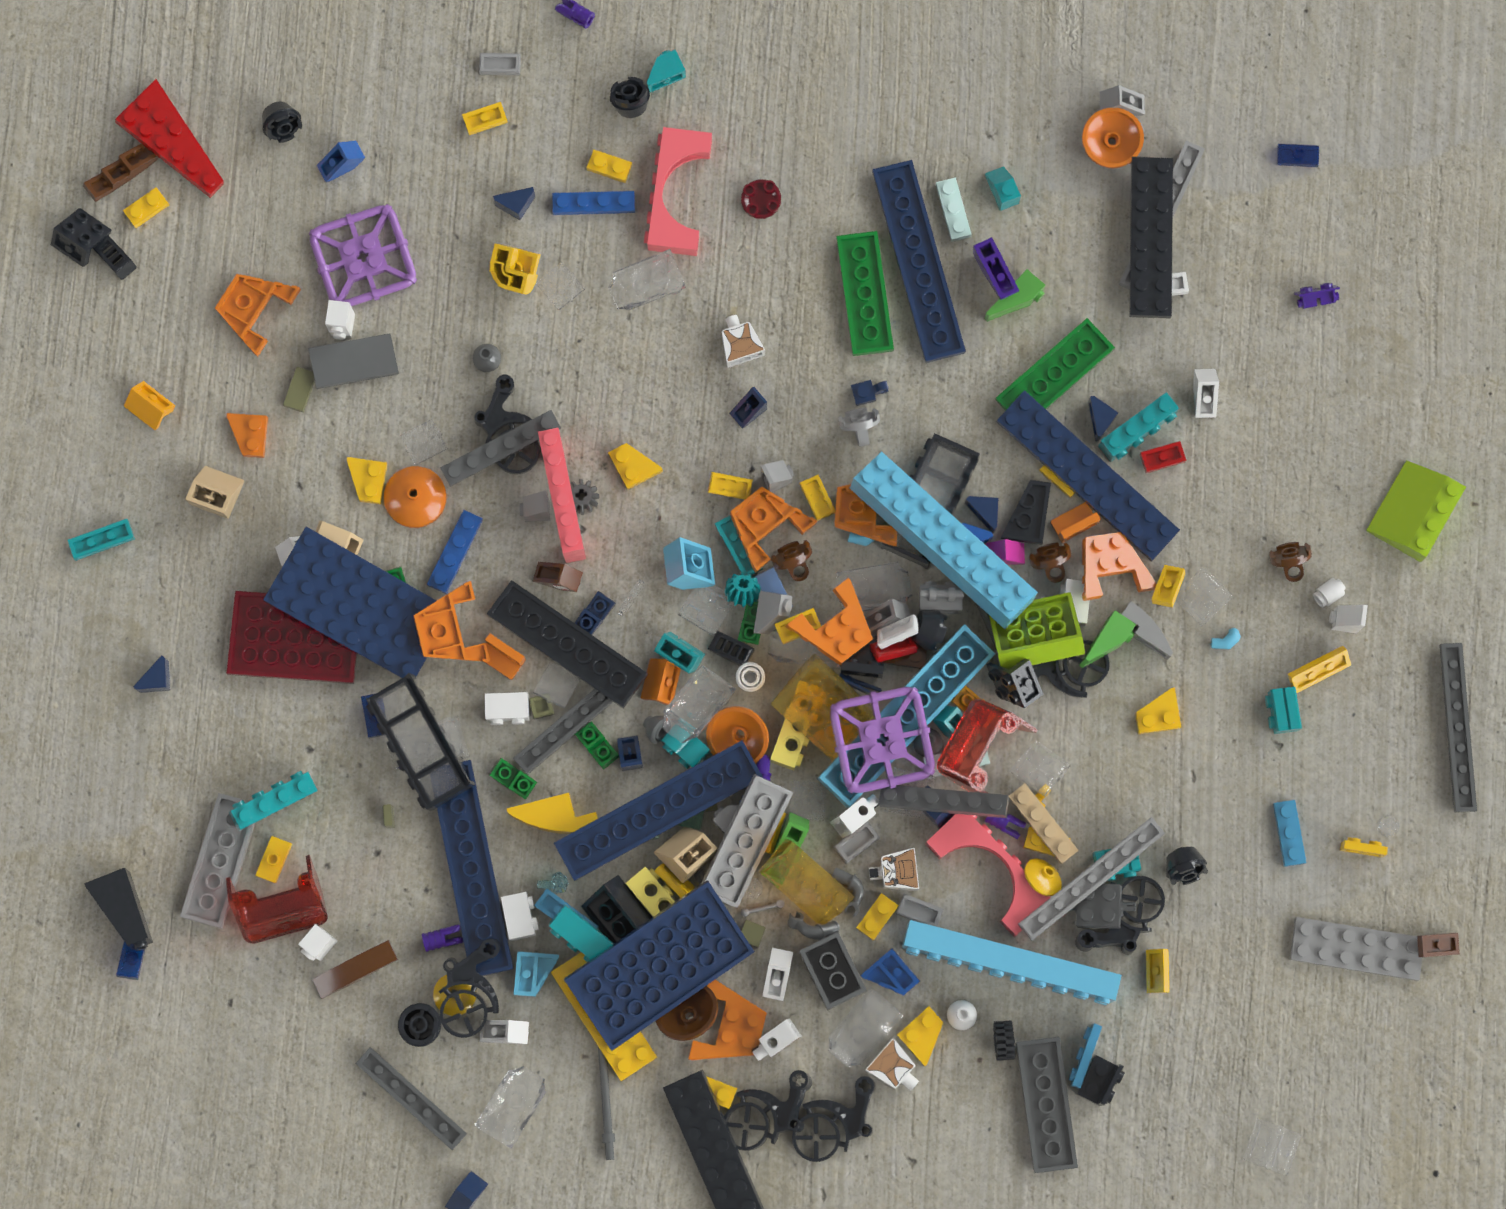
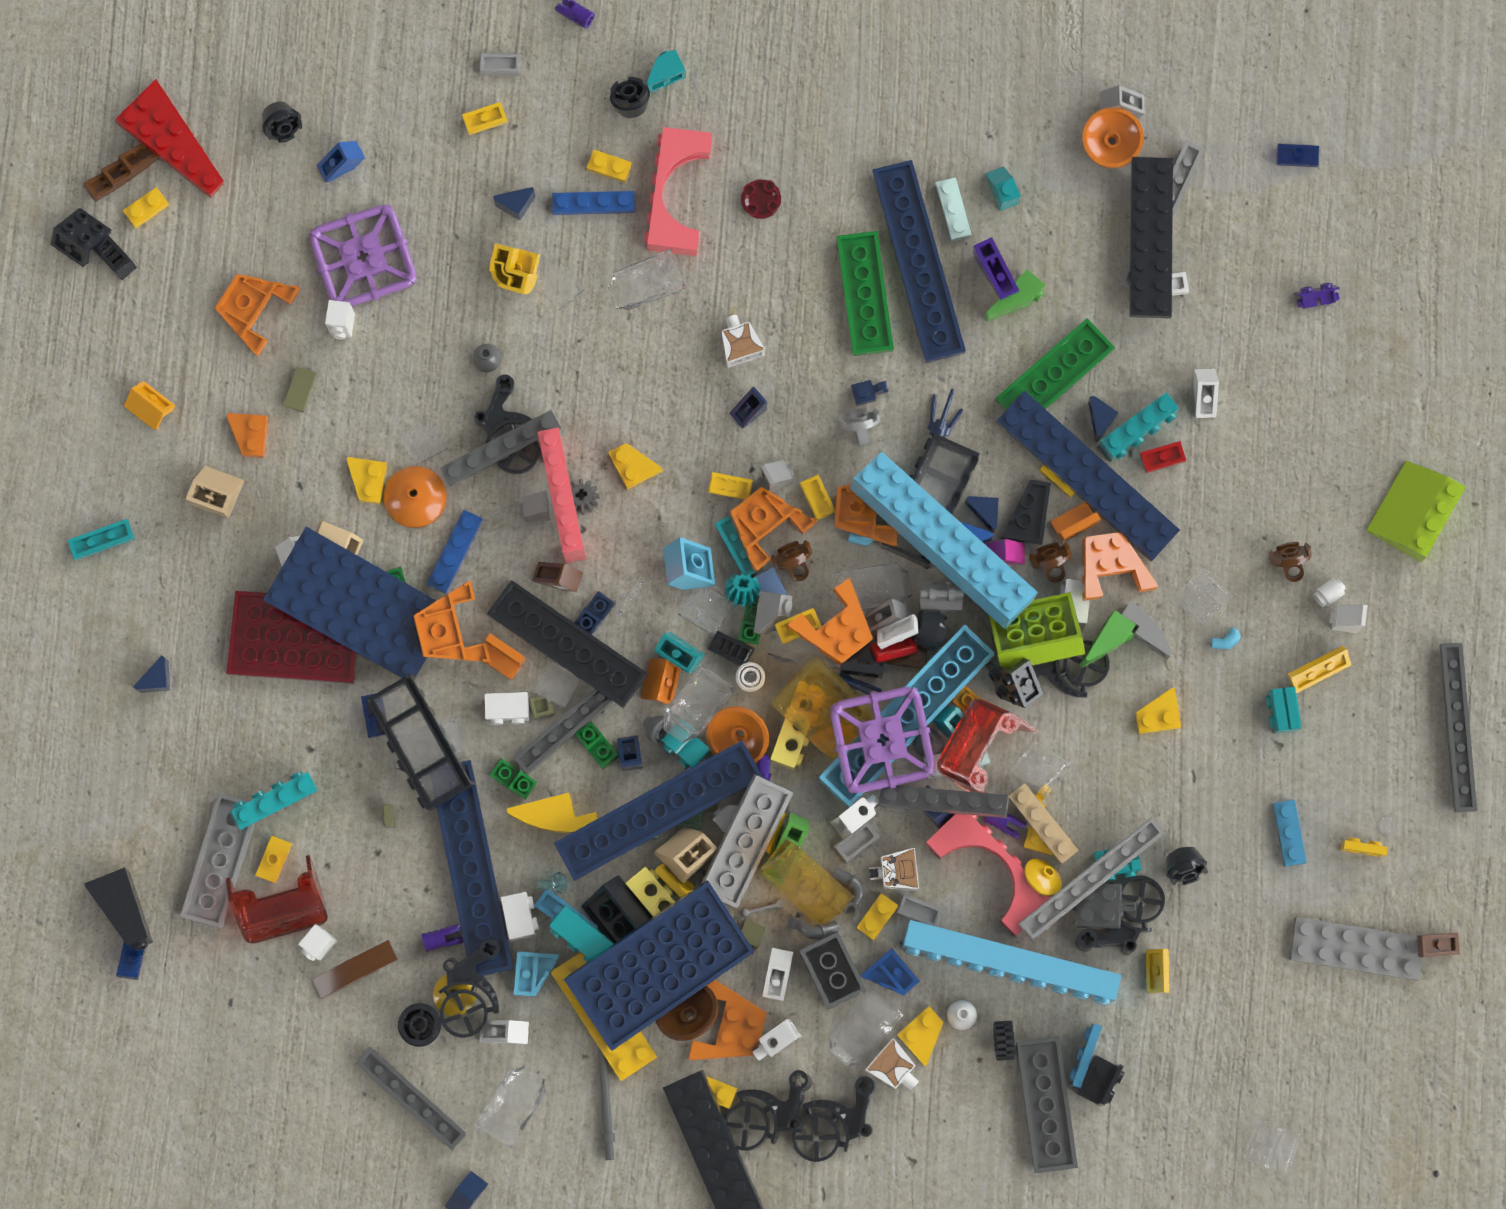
dark grey tile [308,333,399,389] -> none
yellow plate [1151,565,1185,608] -> none
none -> dark blue plant [927,389,963,438]

